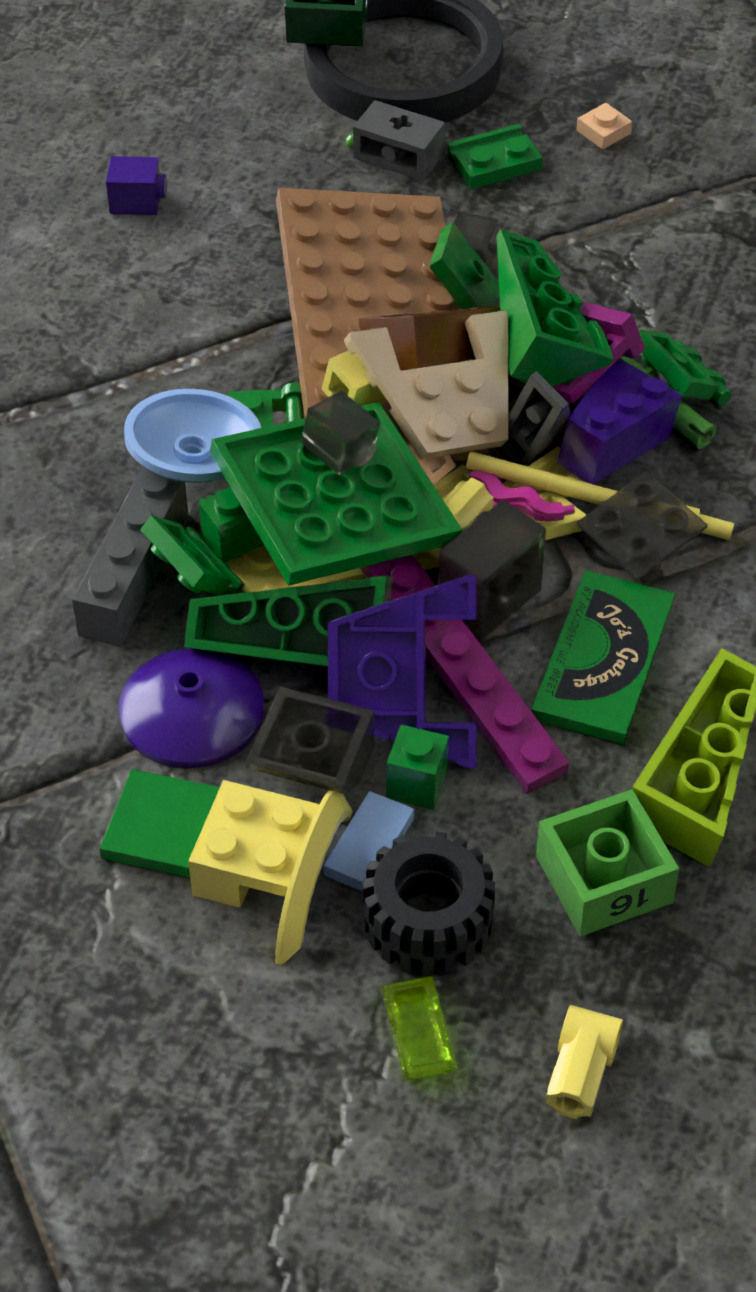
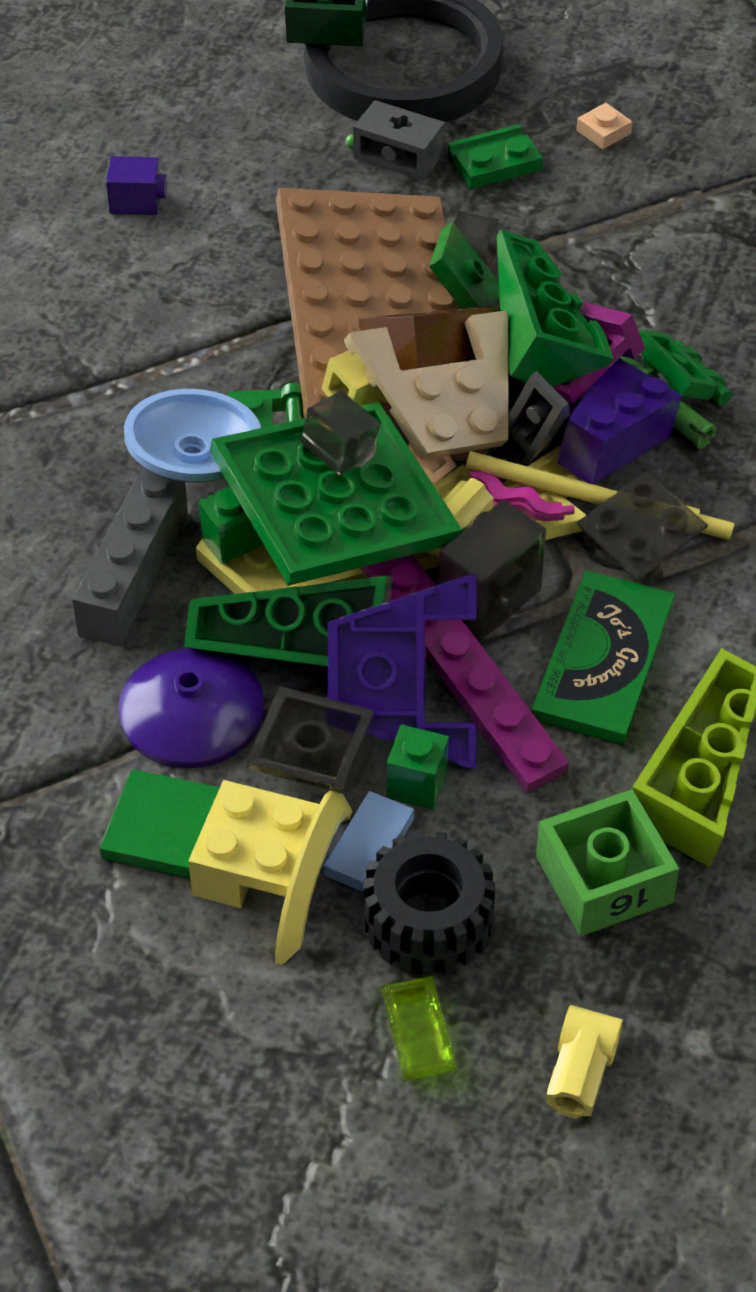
green plate [140,515,245,595] -> none

